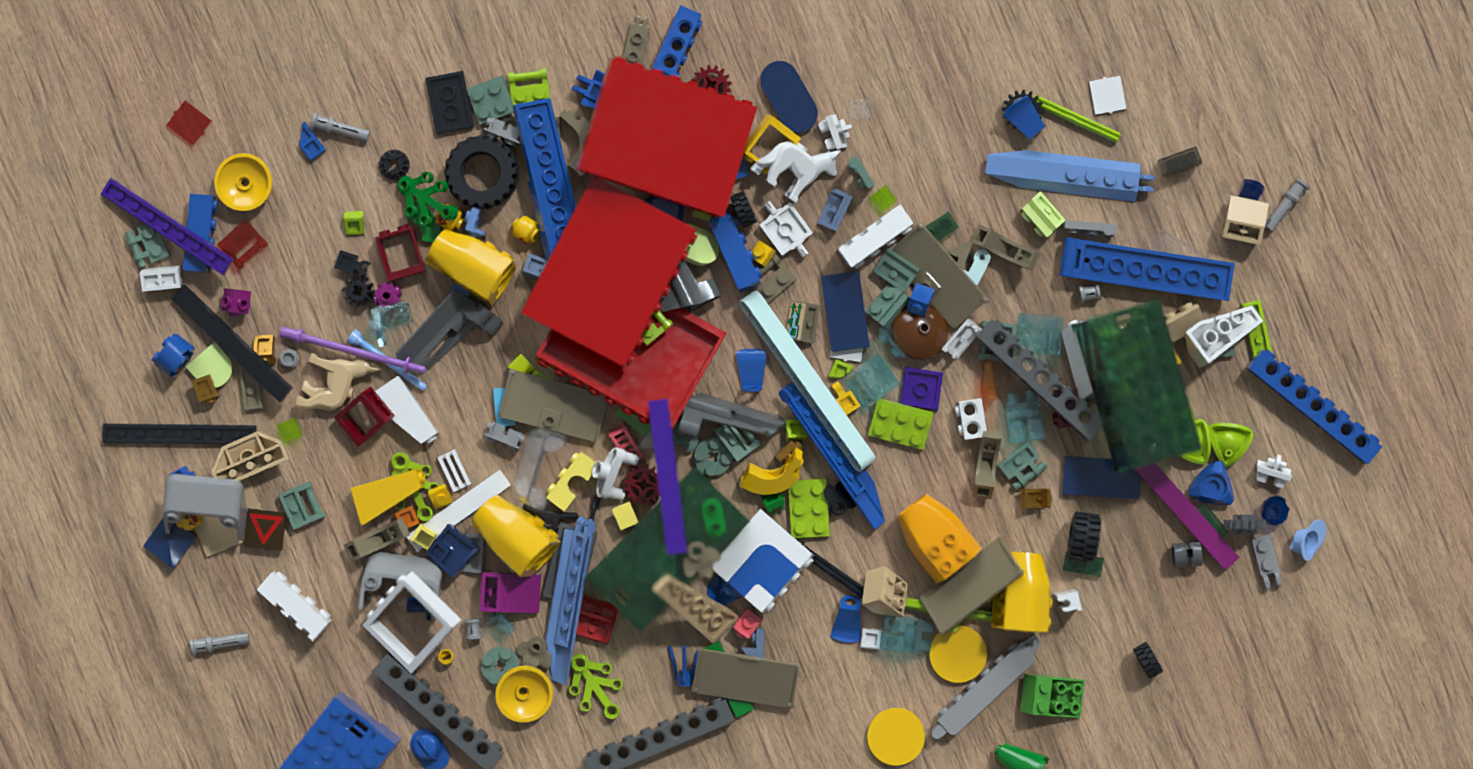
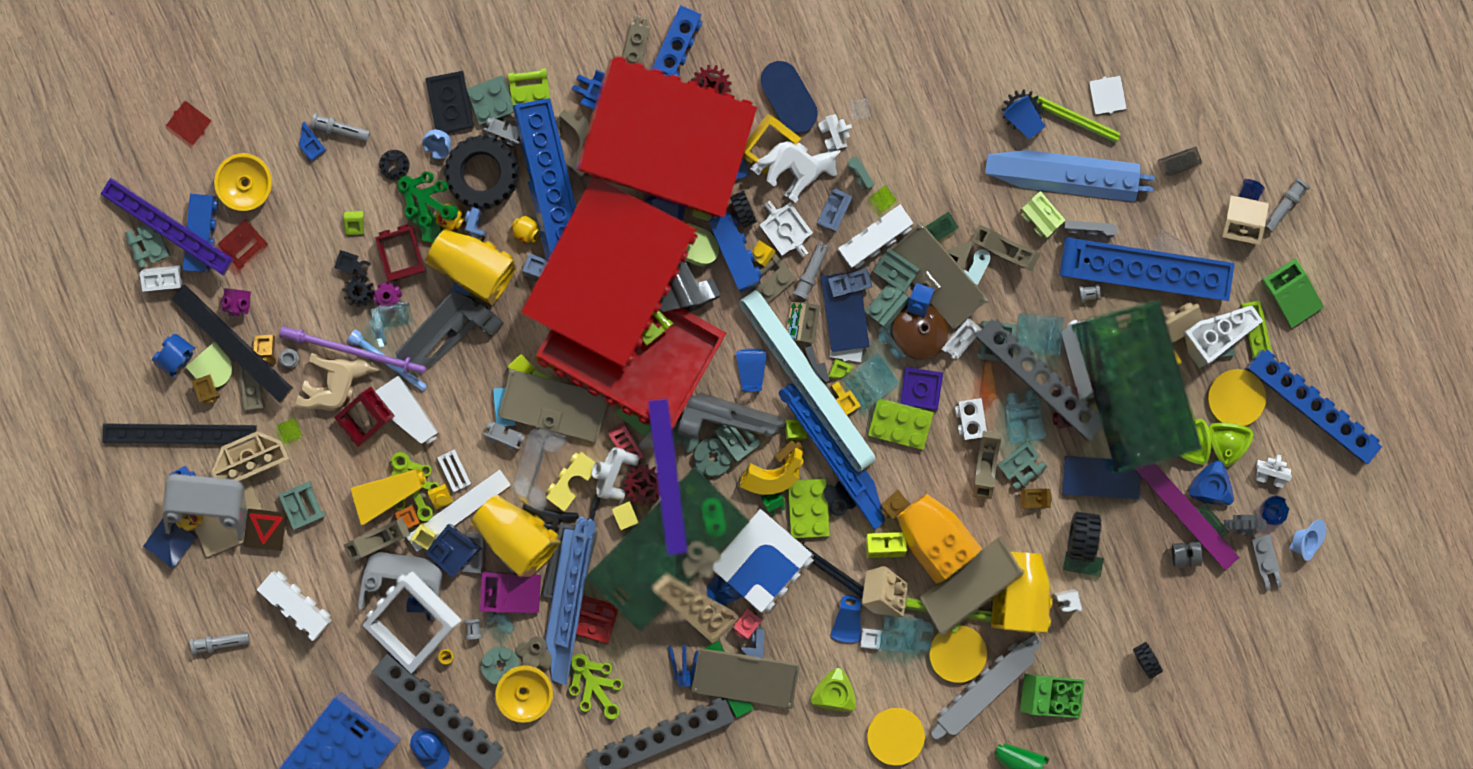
none -> light blue hair [422,129,451,159]
none -> light grey pin [792,242,830,300]
none -> dark grey slope [805,346,830,382]
none -> lime hat [811,668,856,712]
none -> sand blue slope [829,268,873,297]
none -> neon yellow brick [865,532,907,558]
none -> pearl gold bracket [880,489,910,519]
none -> yellow tile [1208,369,1266,426]
none -> bright green slope [1260,258,1324,328]

